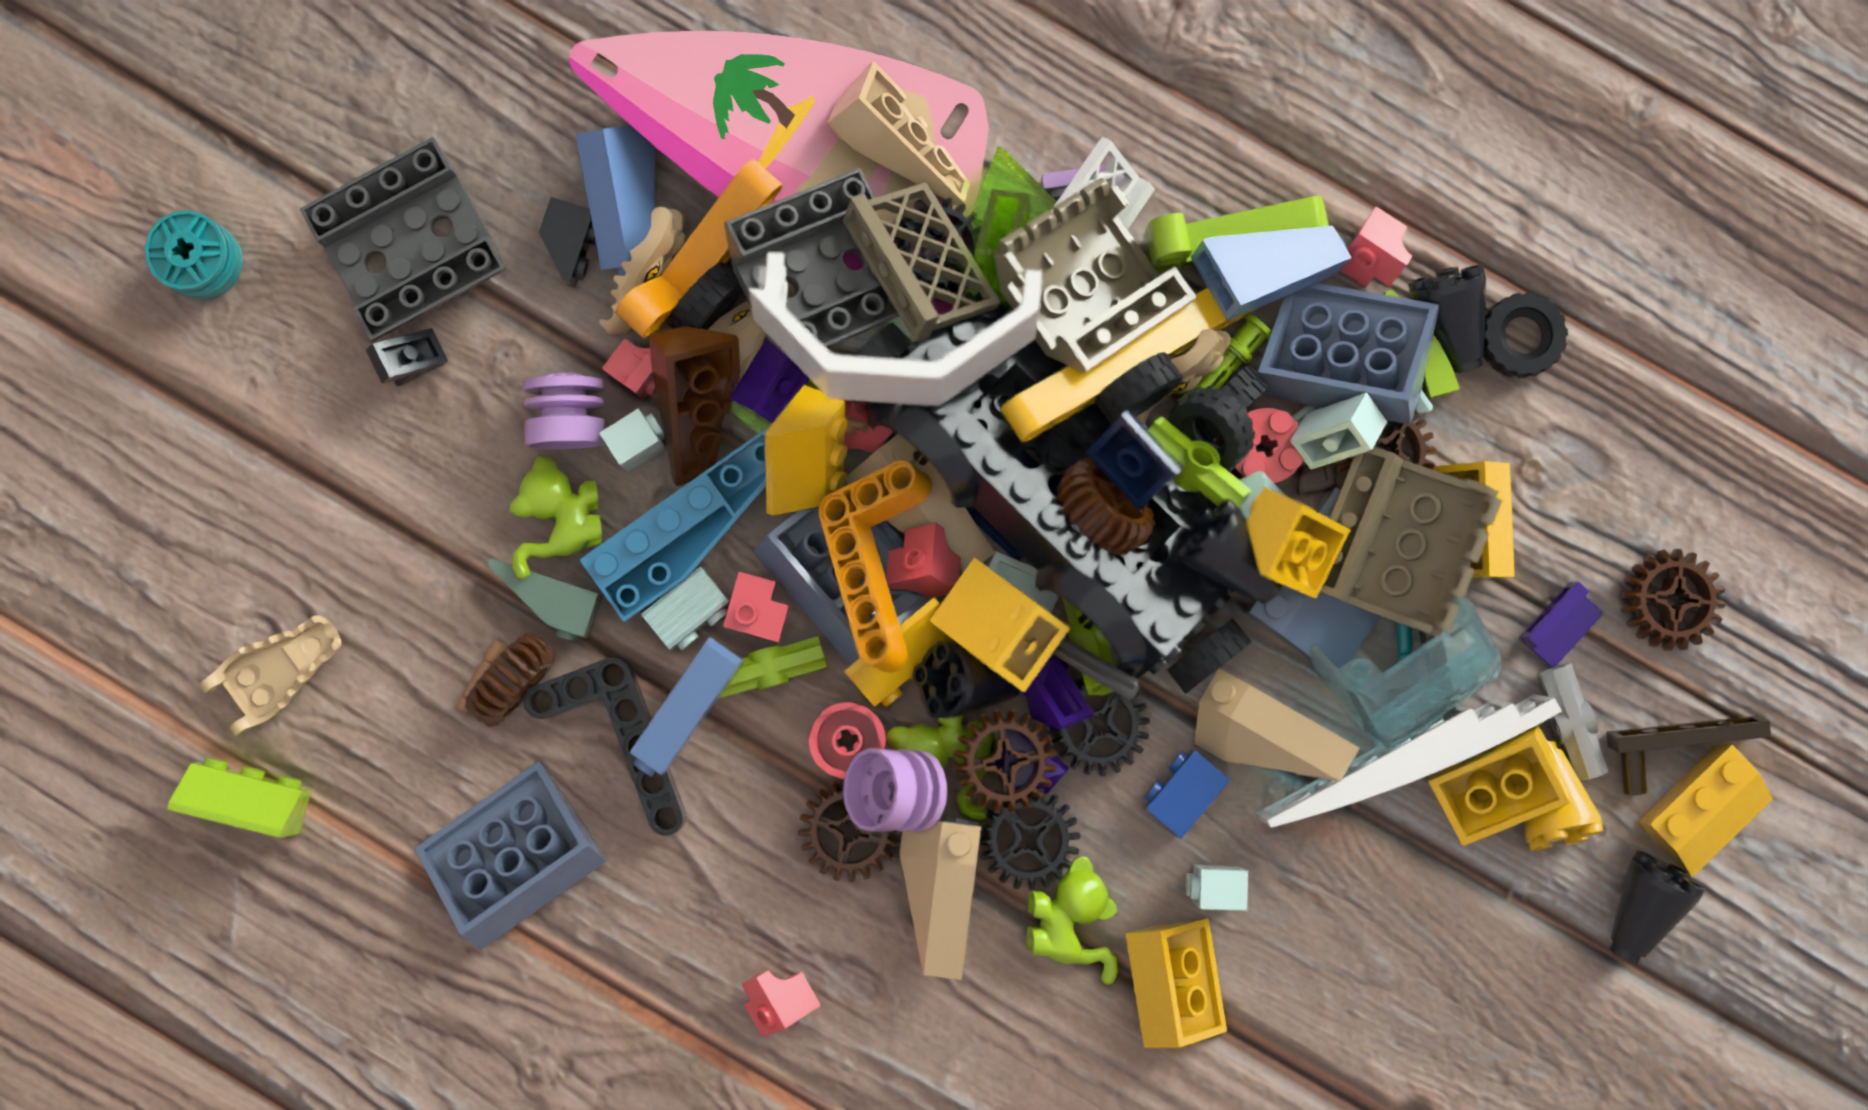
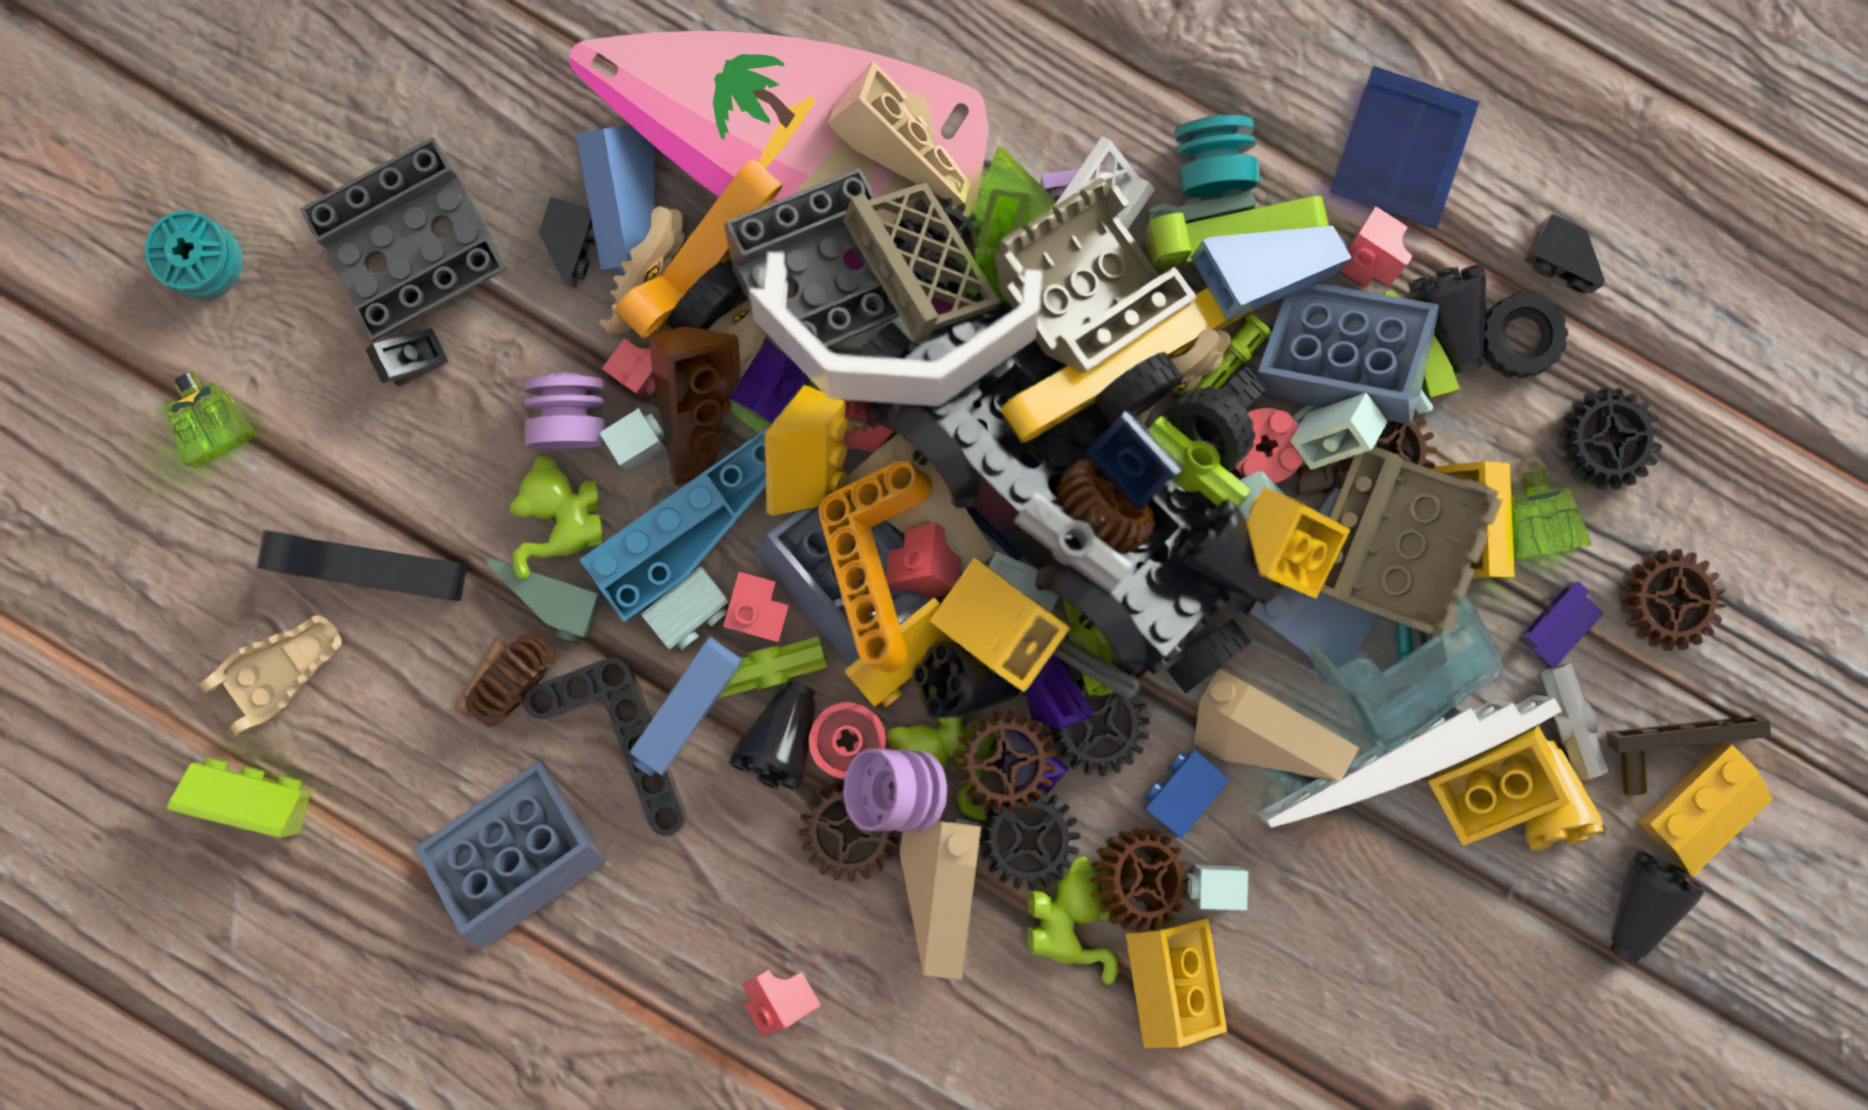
none -> clear neon green torso [166,372,259,468]
none -> black beam [257,530,467,602]
none -> black cone [728,681,816,791]
none -> light grey piece [1014,493,1132,593]
none -> reddish brown gear [1089,827,1190,932]
none -> sand green hinge [1148,189,1255,224]
none -> teal wheel [1174,115,1261,198]
none -> clear blue piece [1329,66,1479,229]
none -> clear neon green torso [1511,469,1591,561]
none -> black slope [1524,214,1605,294]
none -> black gear [1558,388,1663,490]

